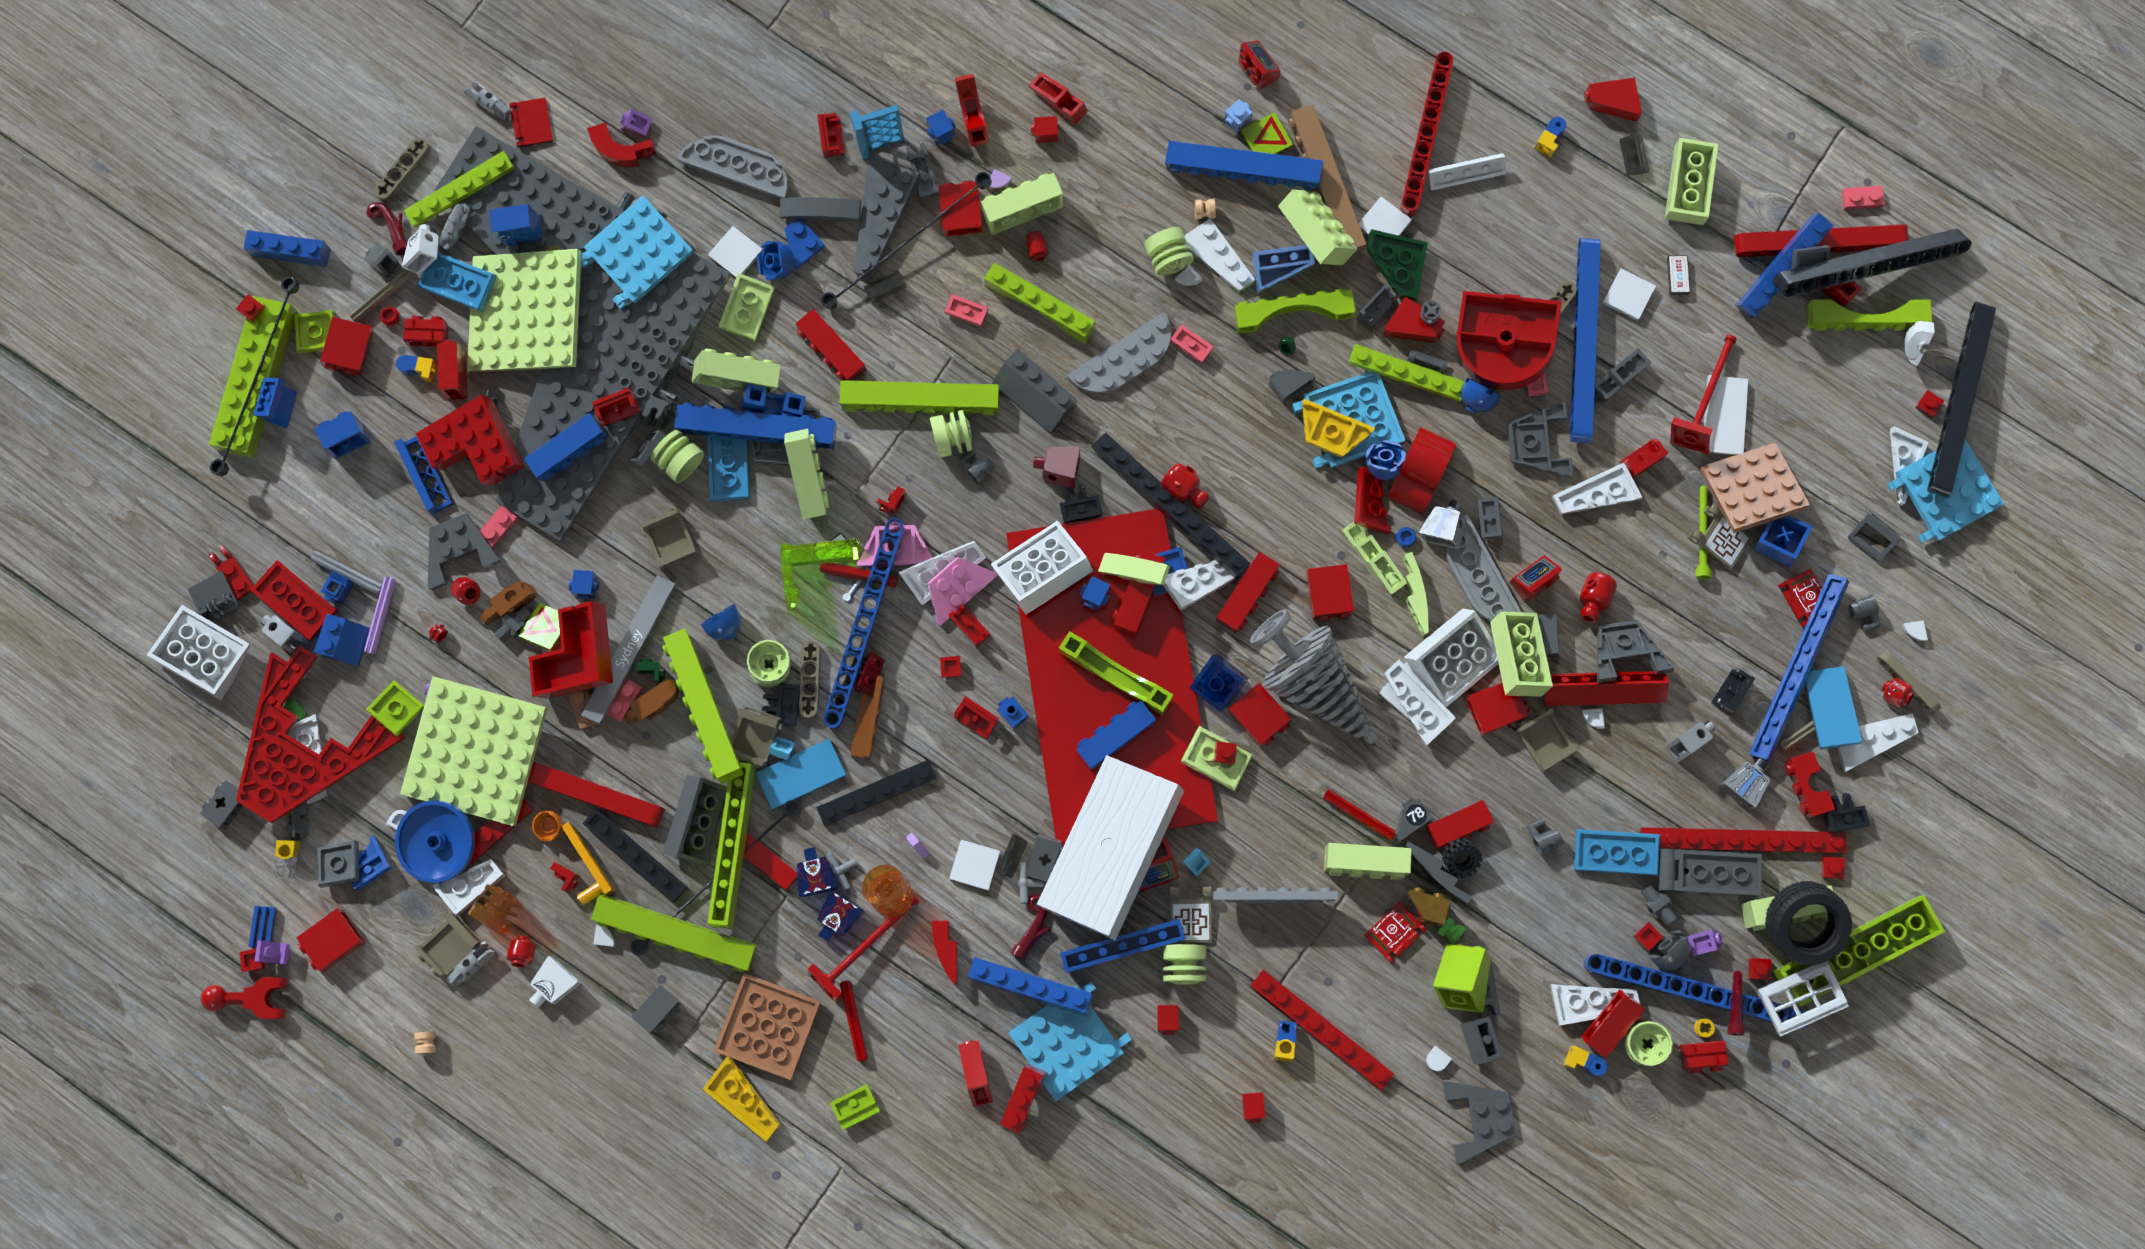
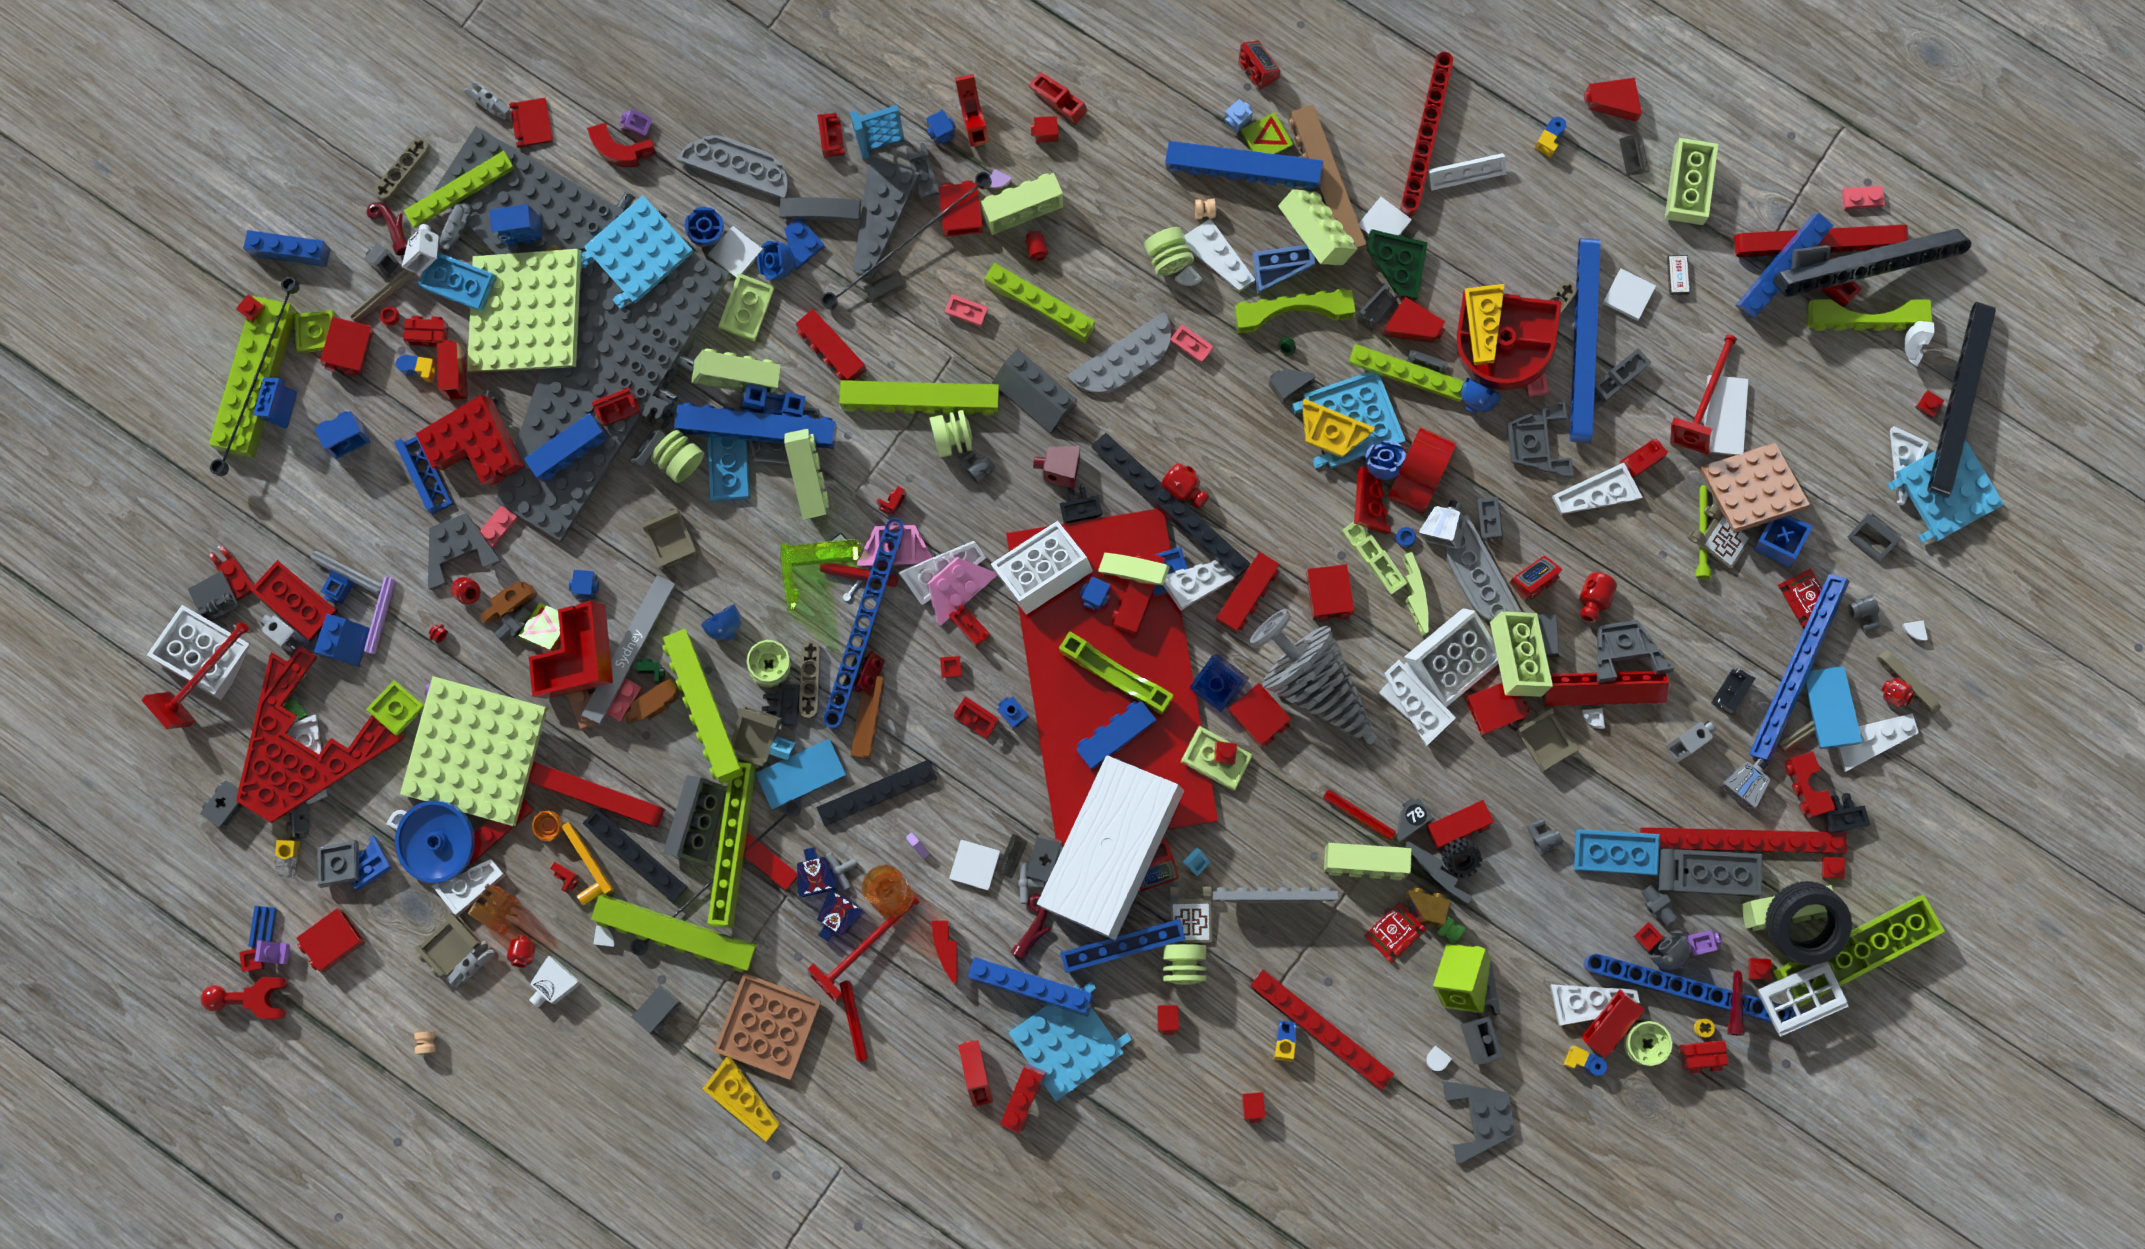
lime plate [830,1084,881,1130] -> none
flat silver wheel [1420,301,1442,324] -> none
none -> red tile [141,622,249,730]
none -> blue cylinder [684,207,724,247]
none -> yellow wing [1465,284,1505,365]

